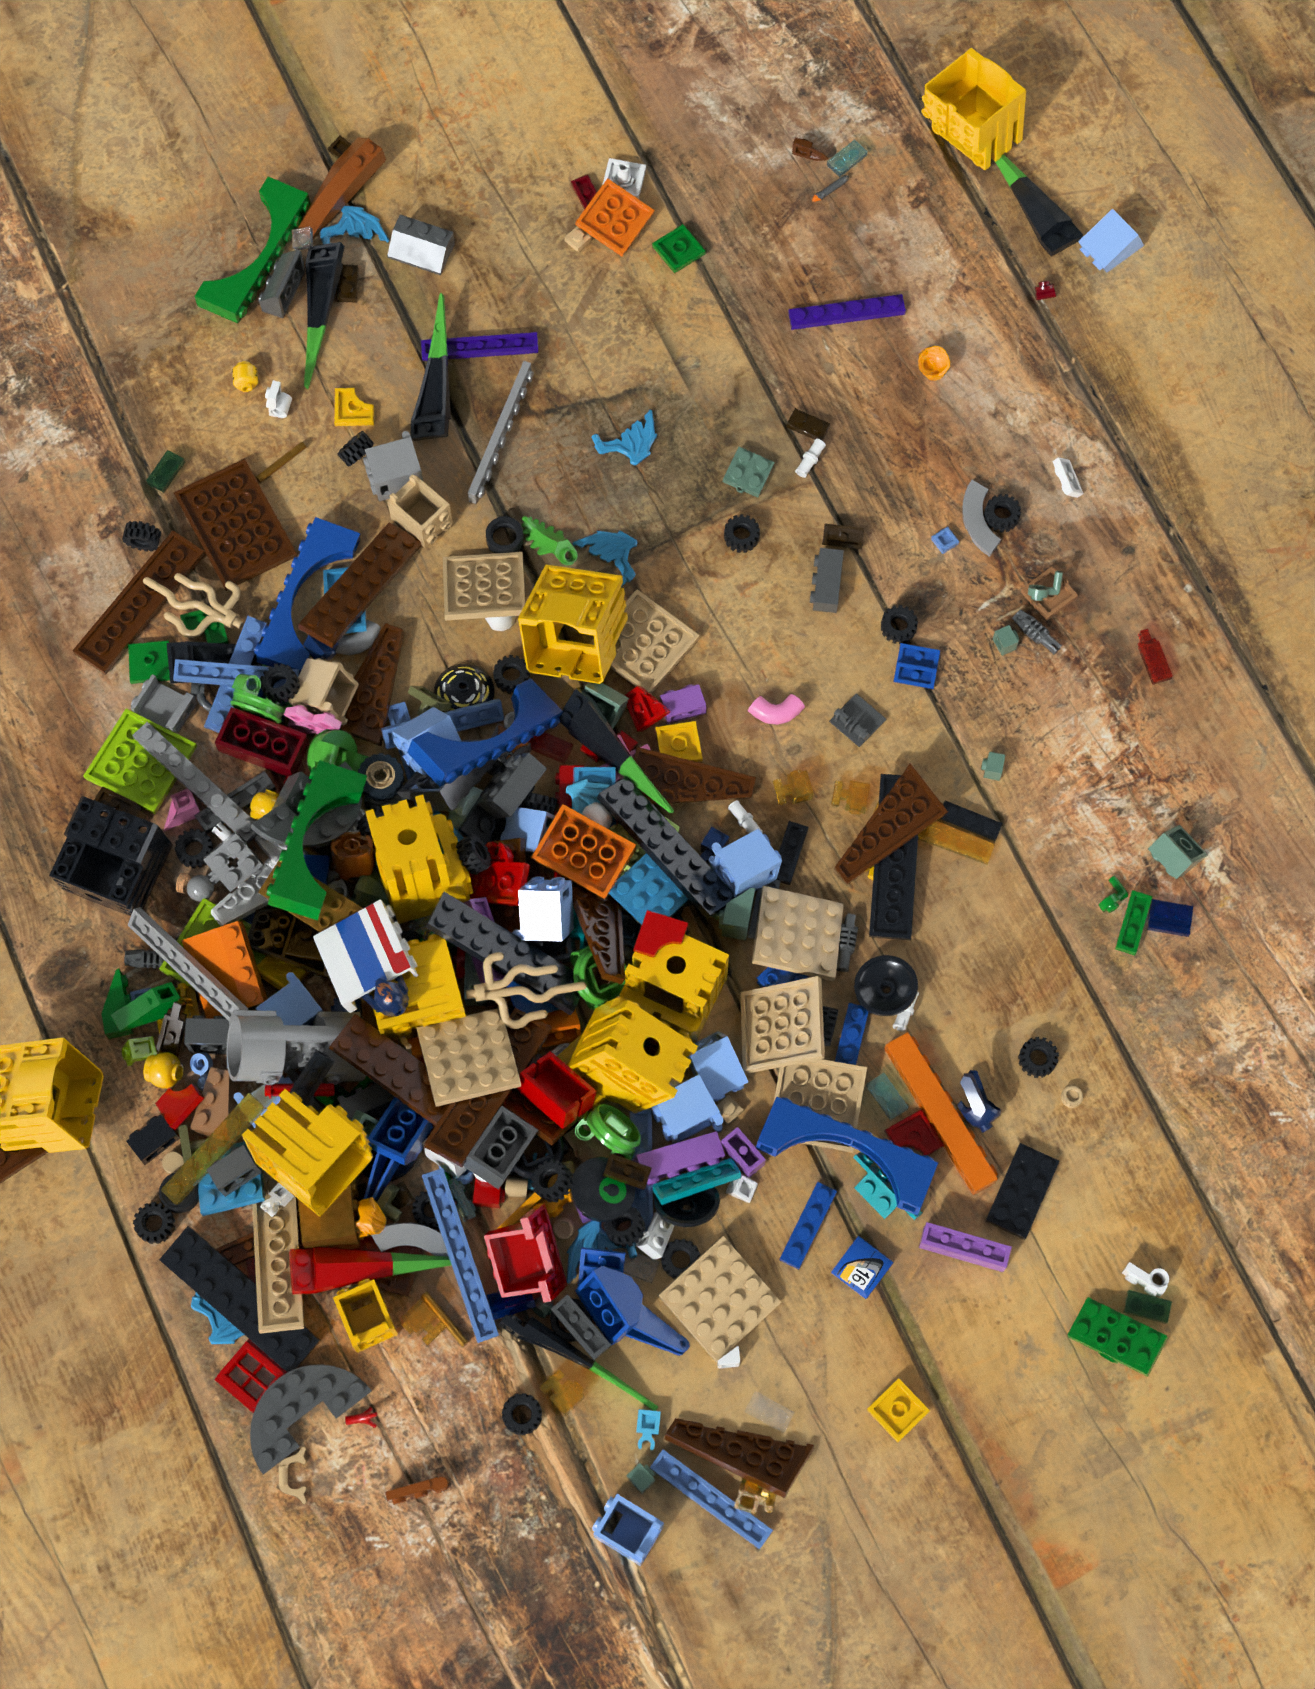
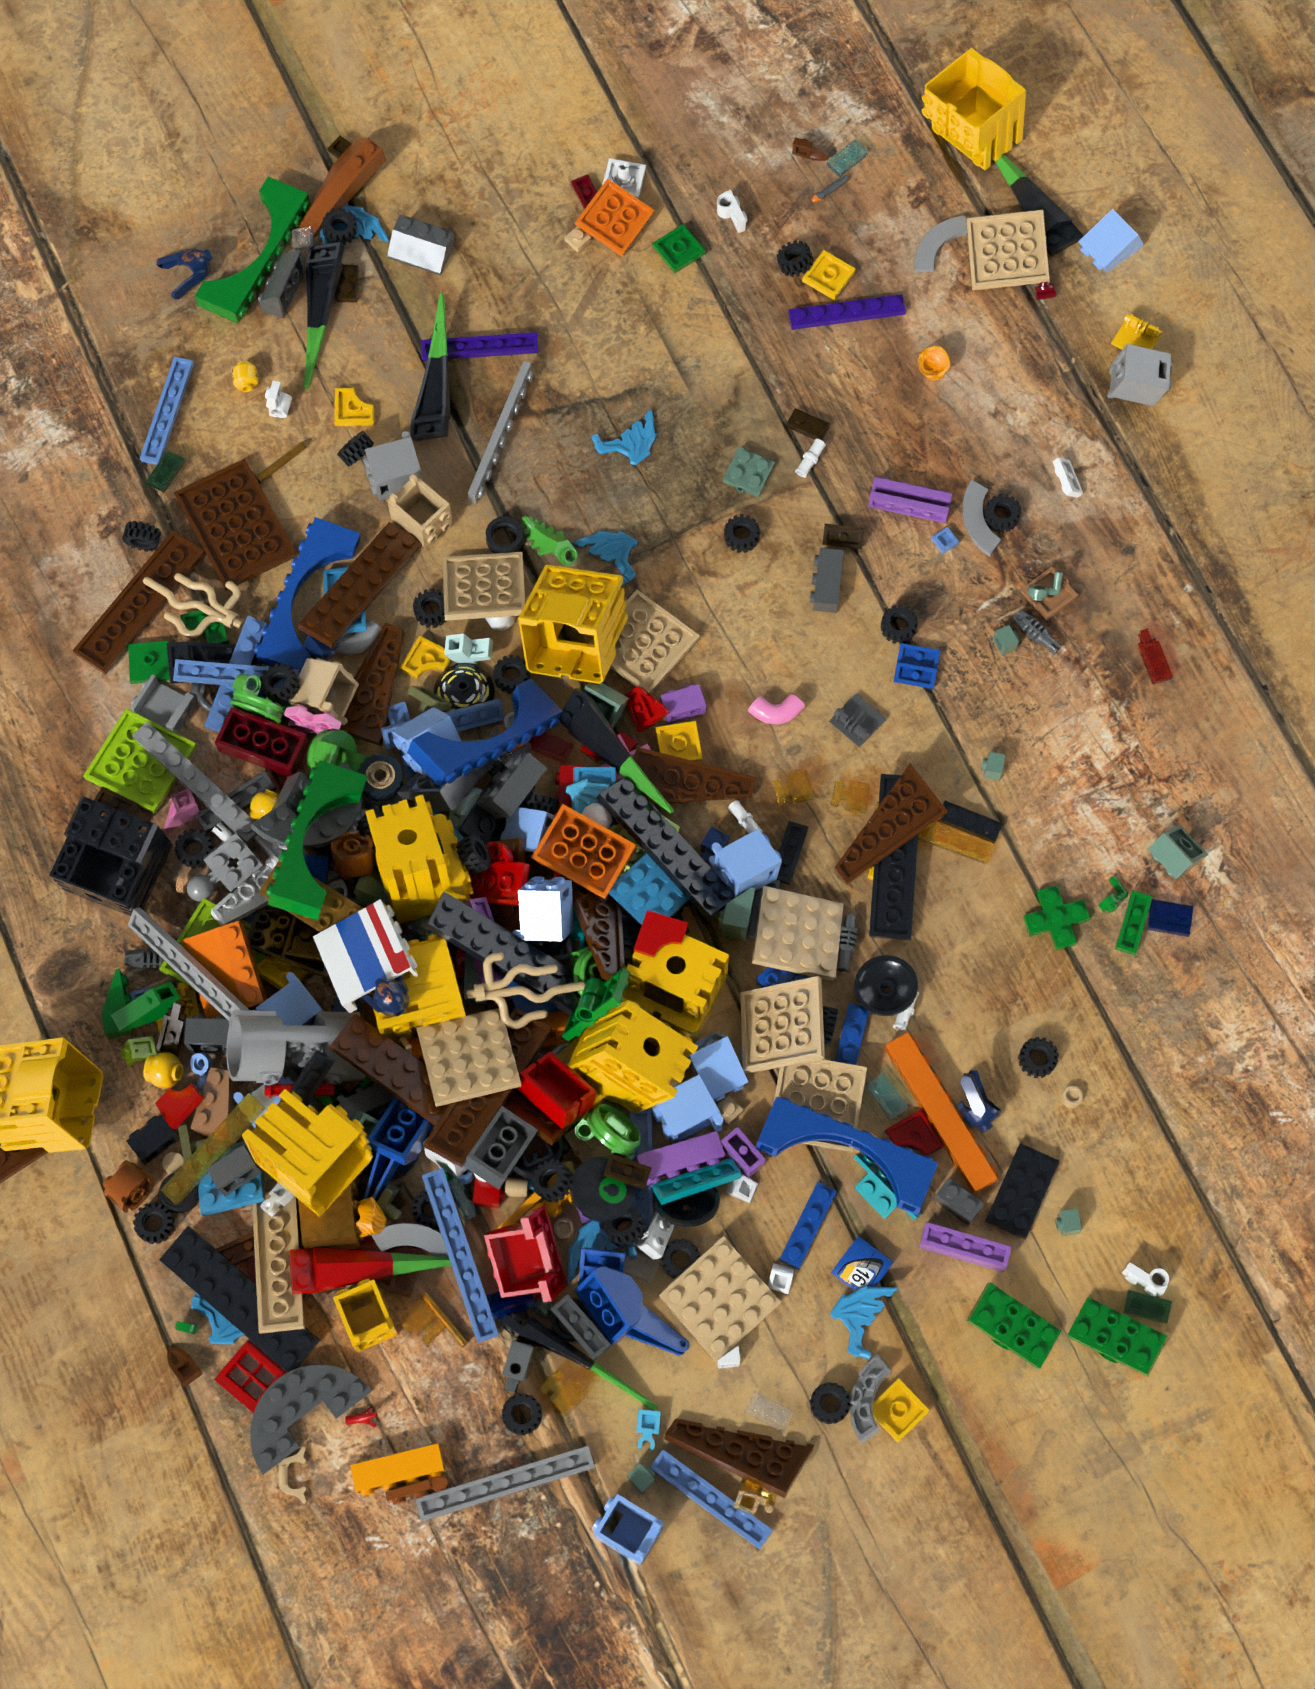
none -> dark orange brick [103,1160,154,1213]
none -> medium blue plate [140,356,194,466]
none -> dark blue piece [156,248,213,300]
none -> reddish brown plate [167,1346,203,1387]
none -> green tile [175,1321,198,1334]
none -> black tyre [322,208,357,245]
none -> light orange brick [350,1443,445,1497]
none -> yellow tile [400,635,452,679]
none -> black tyre [413,589,446,628]
none -> light grey plate [415,1446,595,1522]
none -> light aqua brick [444,634,493,665]
none -> dark grey torso [502,1340,537,1393]
none -> green plate [562,968,630,1041]
none -> white plate [717,190,748,233]
none -> white slope [768,1263,794,1294]
none -> black tyre [776,240,814,277]
none -> yellow plate [802,250,856,300]
none -> black tyre [810,1382,850,1424]
none -> dark azure animal [830,1284,898,1360]
none -> light grey tile [849,1354,892,1444]
none -> medium lavender brick [868,477,952,523]
none -> light grey tile [914,216,967,273]
none -> dark grey brick [933,1178,984,1226]
none -> tan plate [966,210,1050,291]
none -> green plate [966,1282,1061,1369]
none -> green plate [1023,886,1090,951]
none -> sand green plate [1055,1208,1082,1236]
none -> light grey container [1107,344,1173,406]
none -> yellow hinge [1111,314,1163,349]

